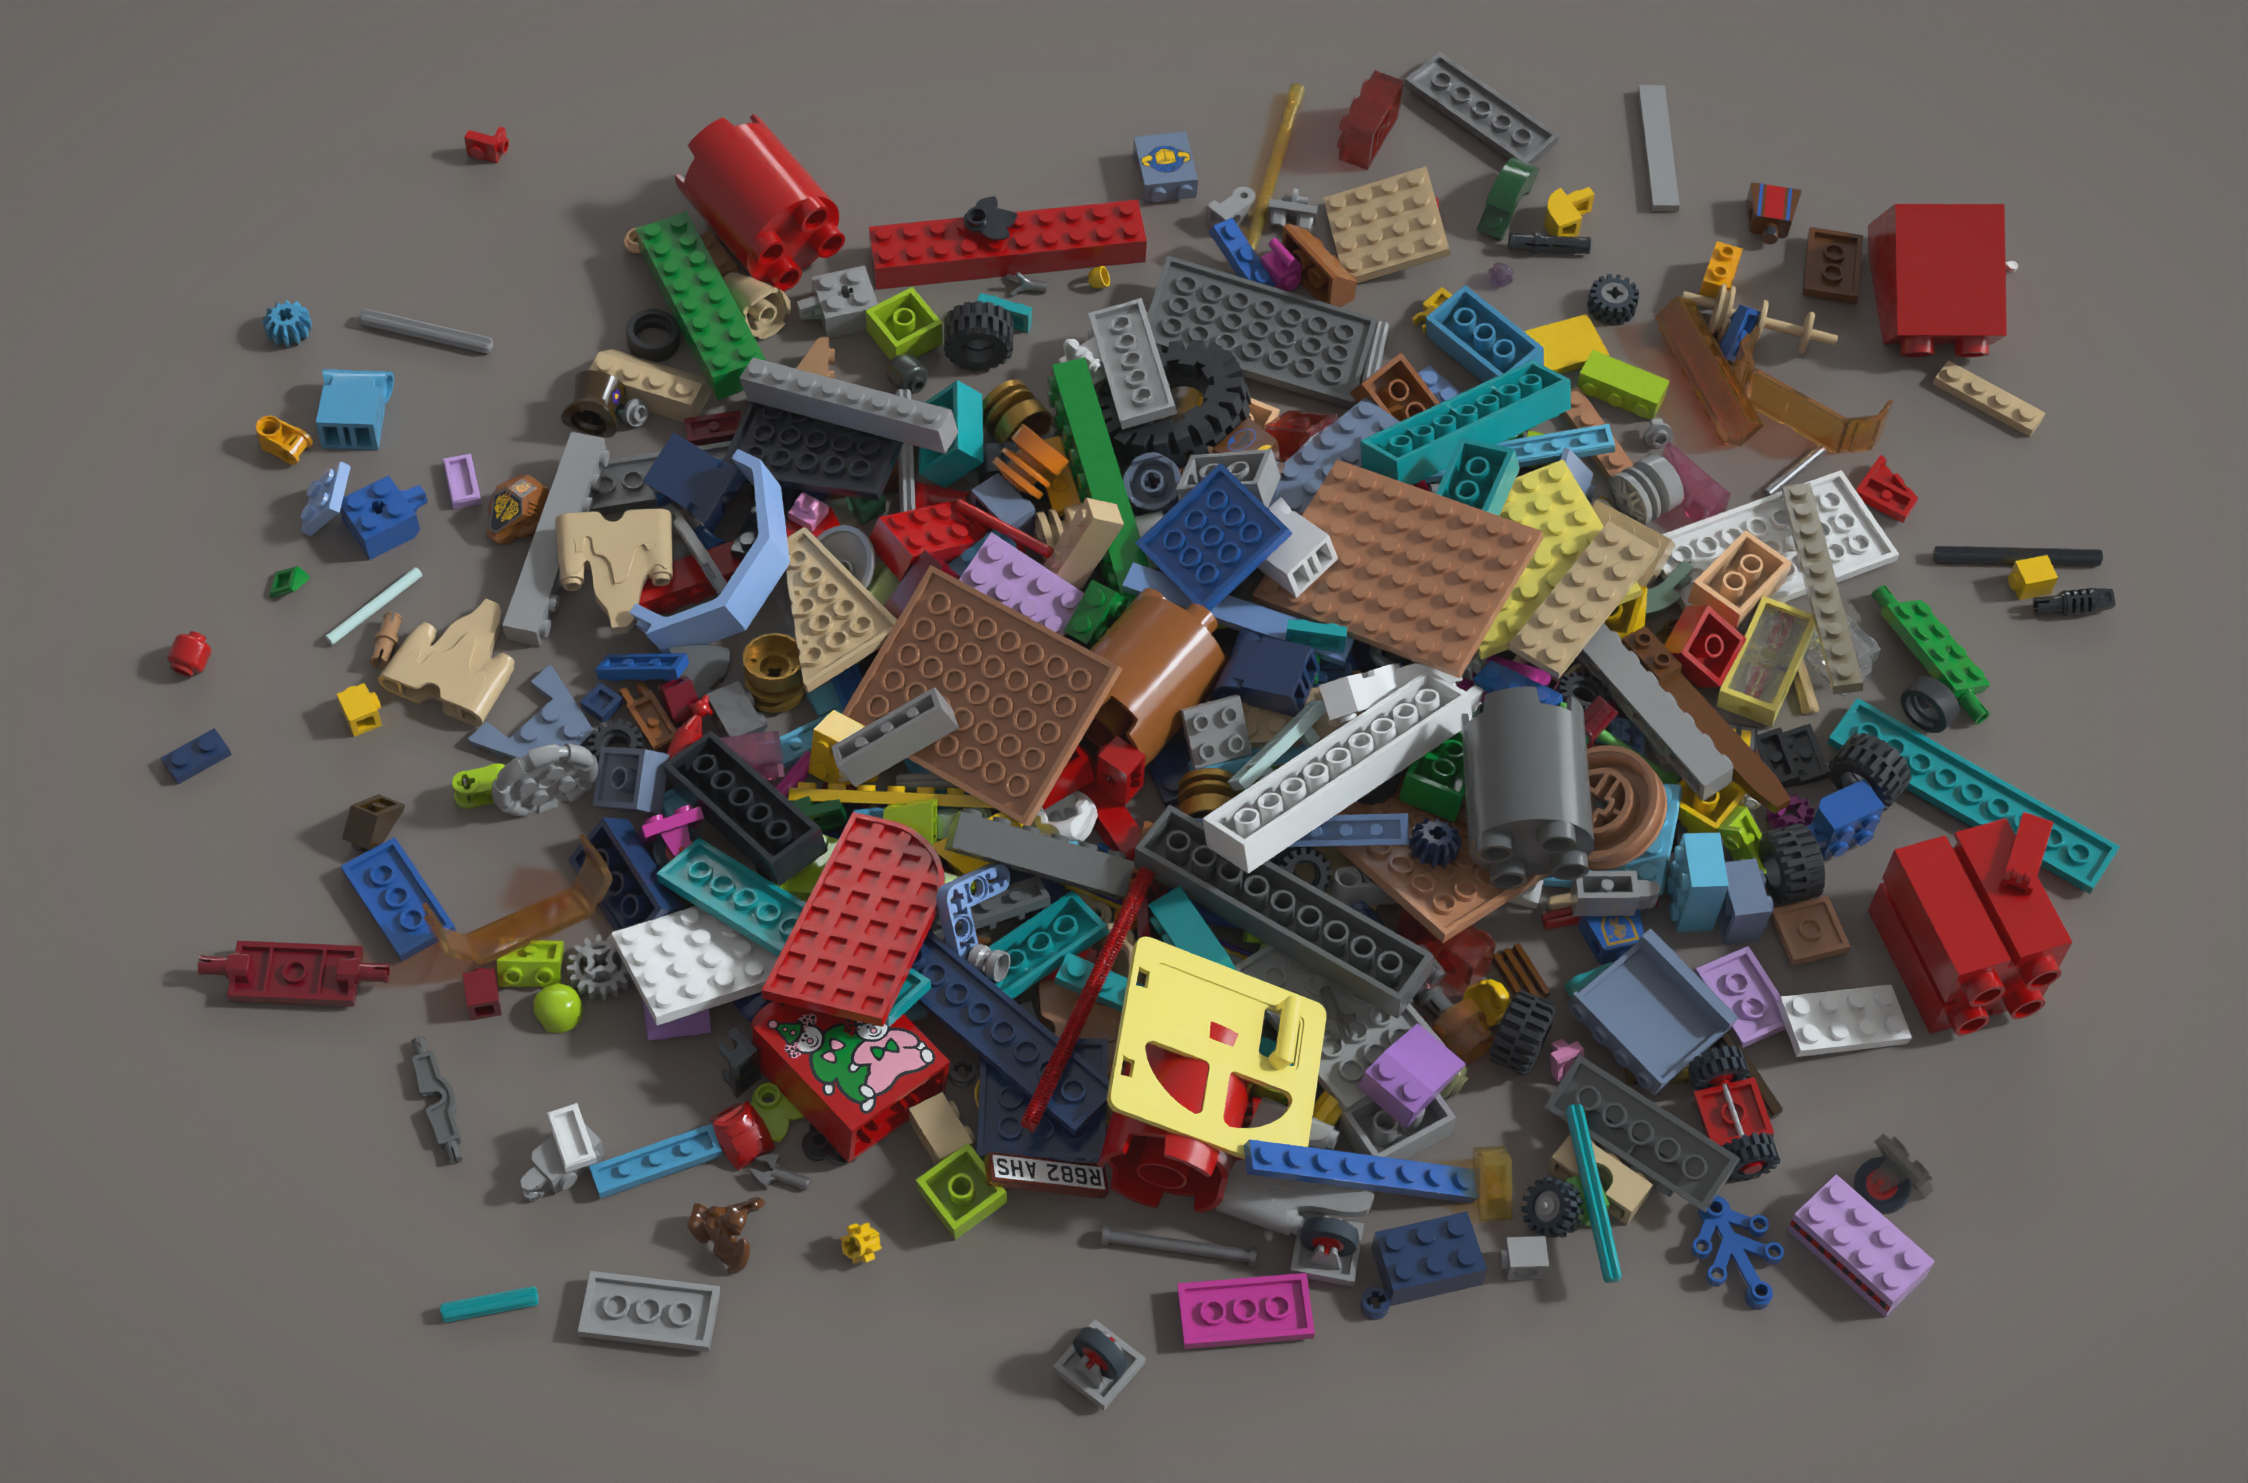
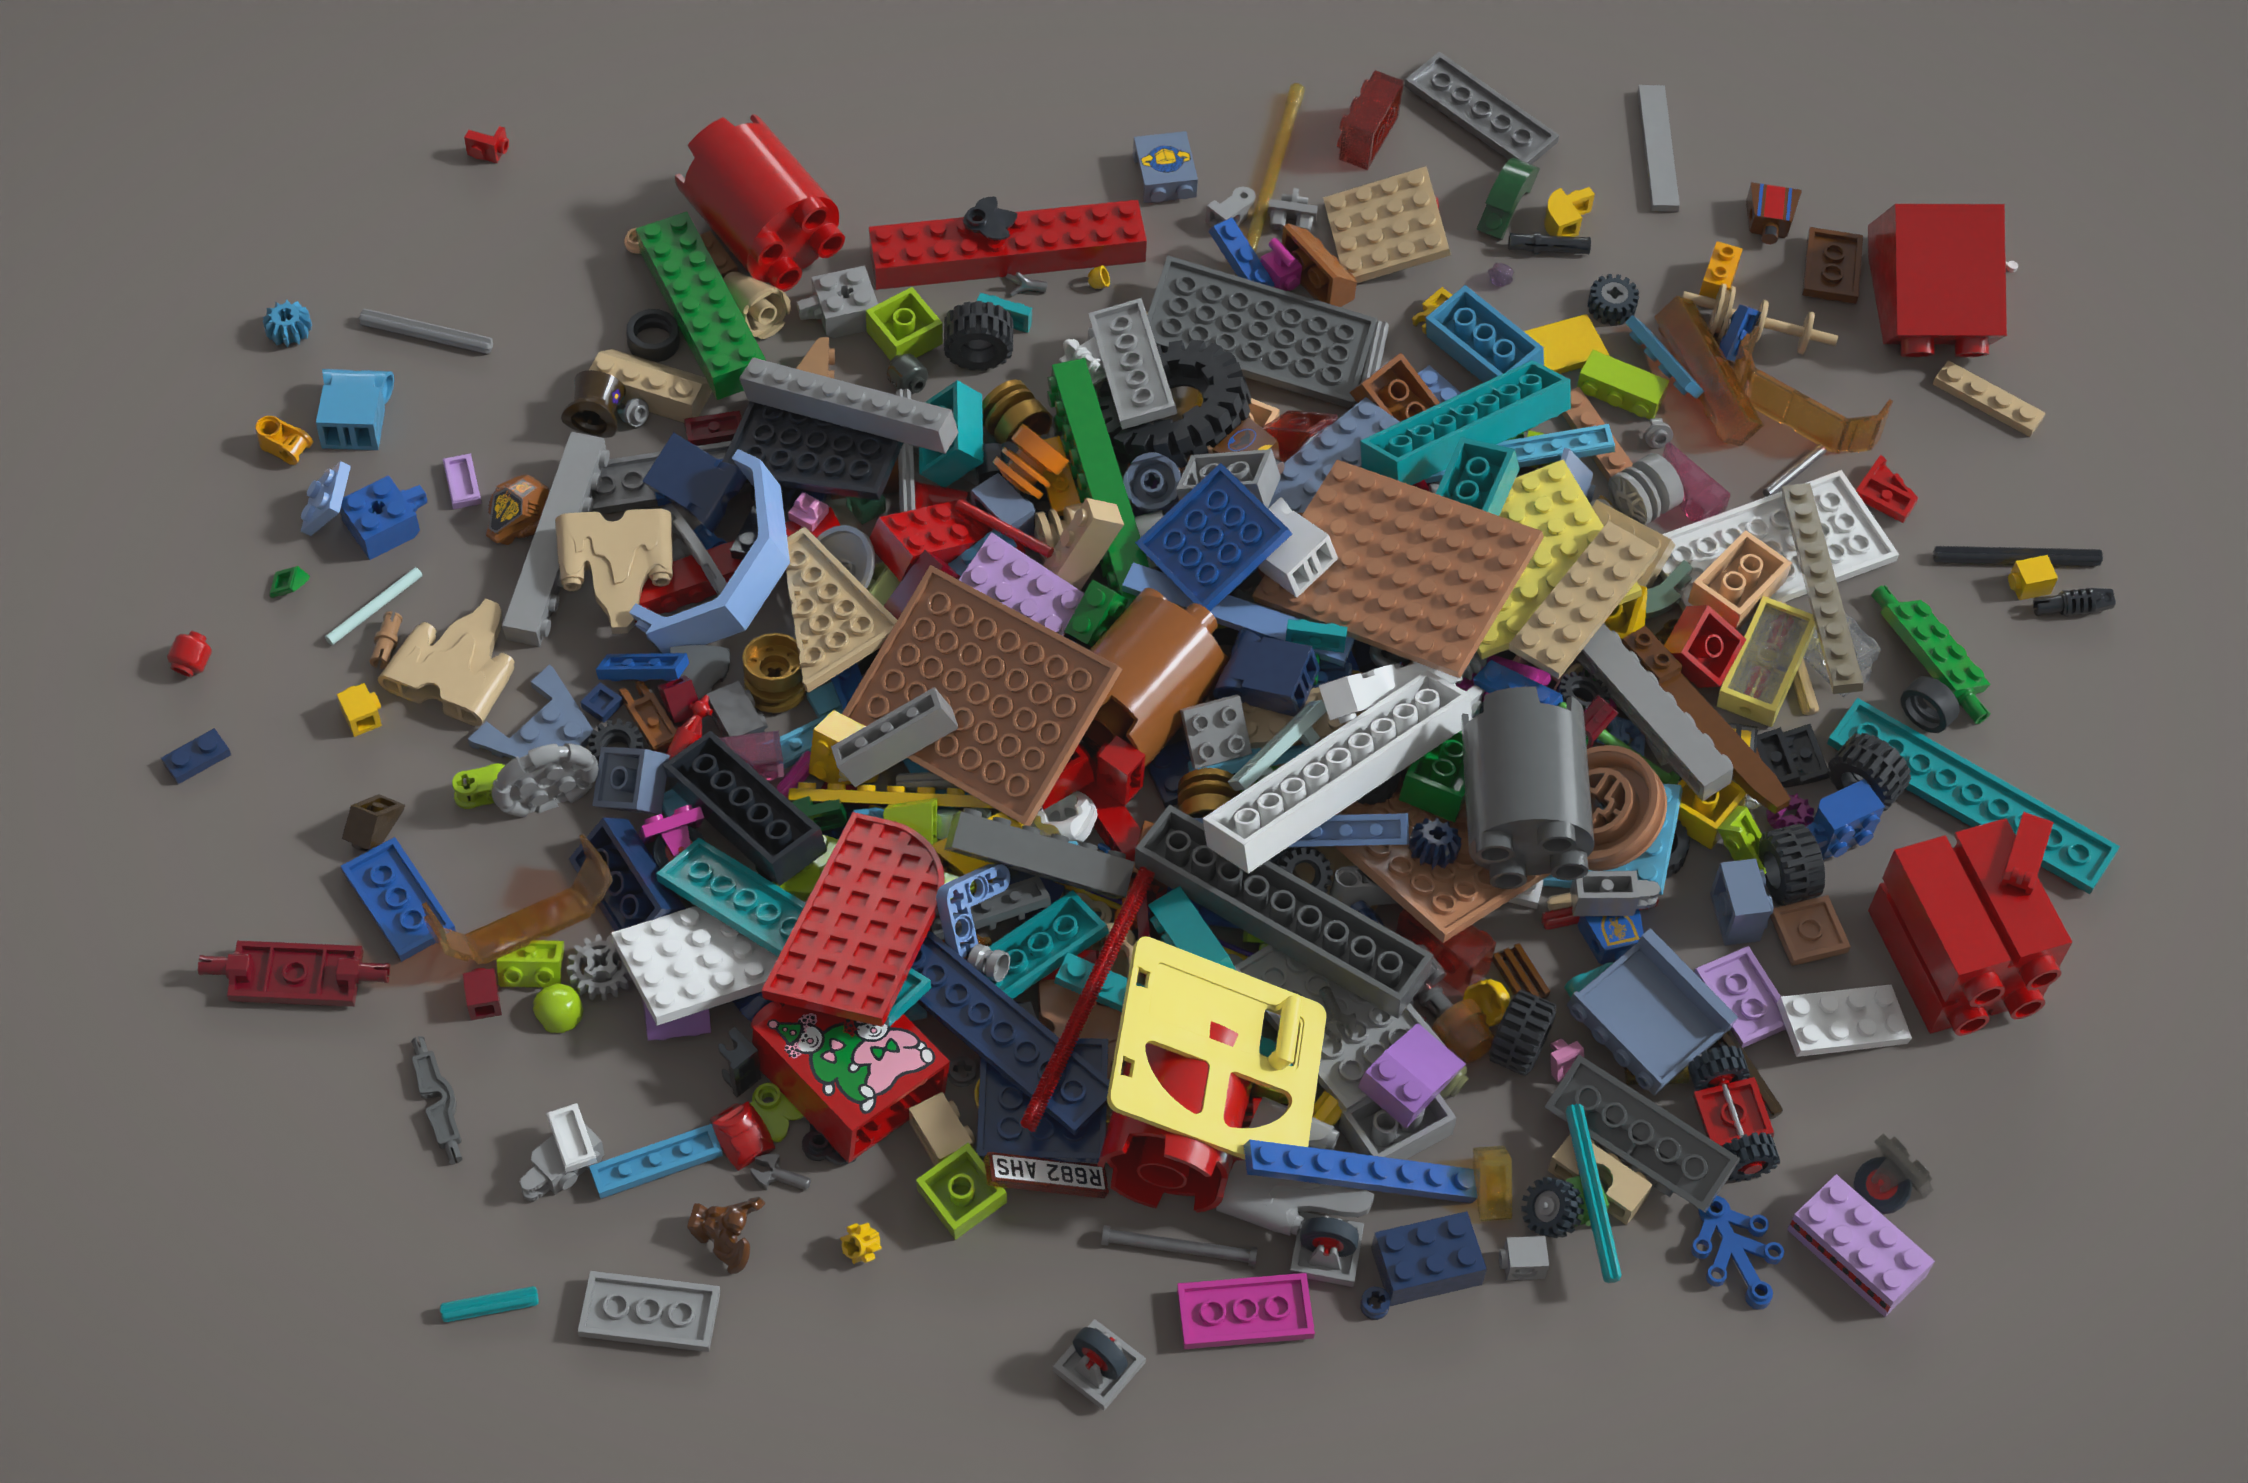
medium azure brick [1665,833,1729,932] -> none
none -> dark azure plate [1625,315,1704,399]

